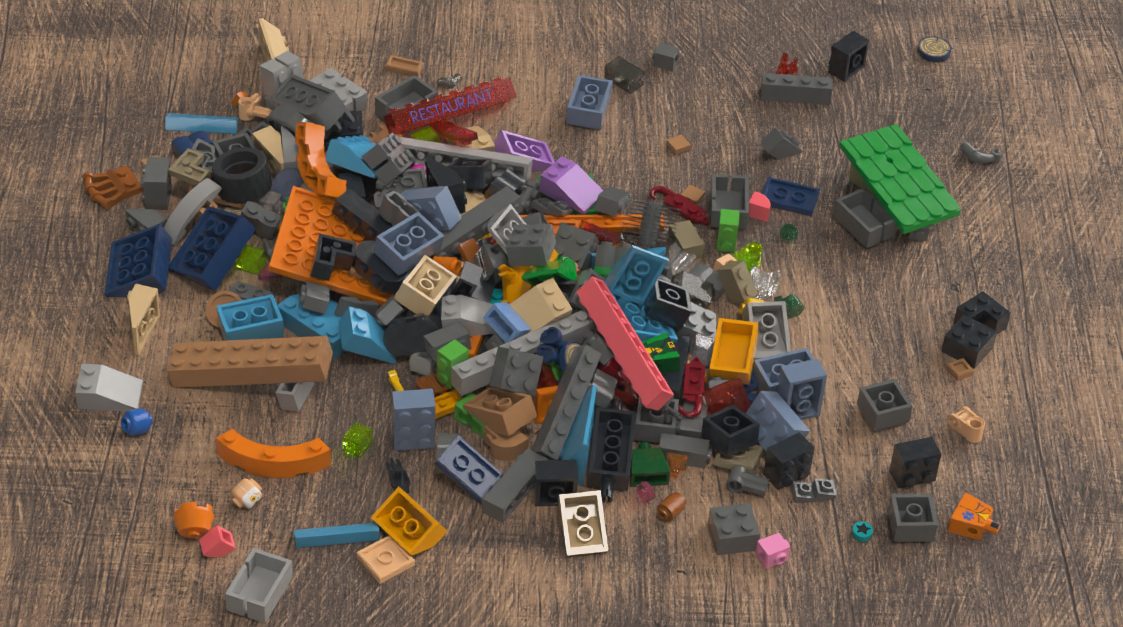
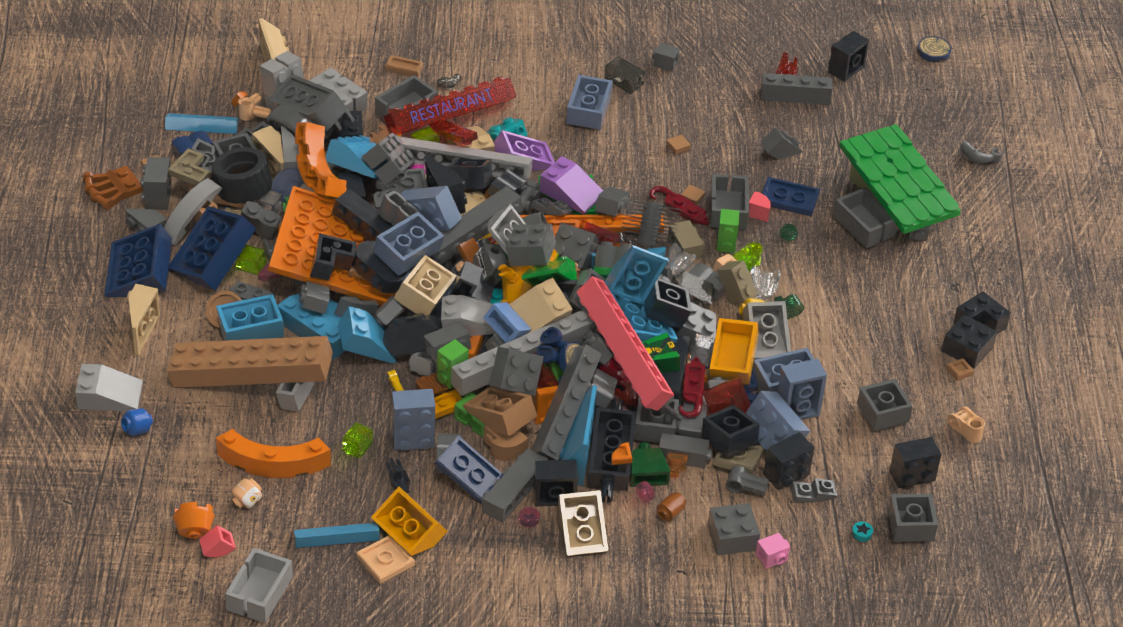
orange cone [432,256,462,275] -> none
orange torso [948,492,1001,540] -> none
none -> teal bracket [487,117,528,141]
none -> clear pink tile [519,507,540,527]
none -> orange tile [611,442,632,465]

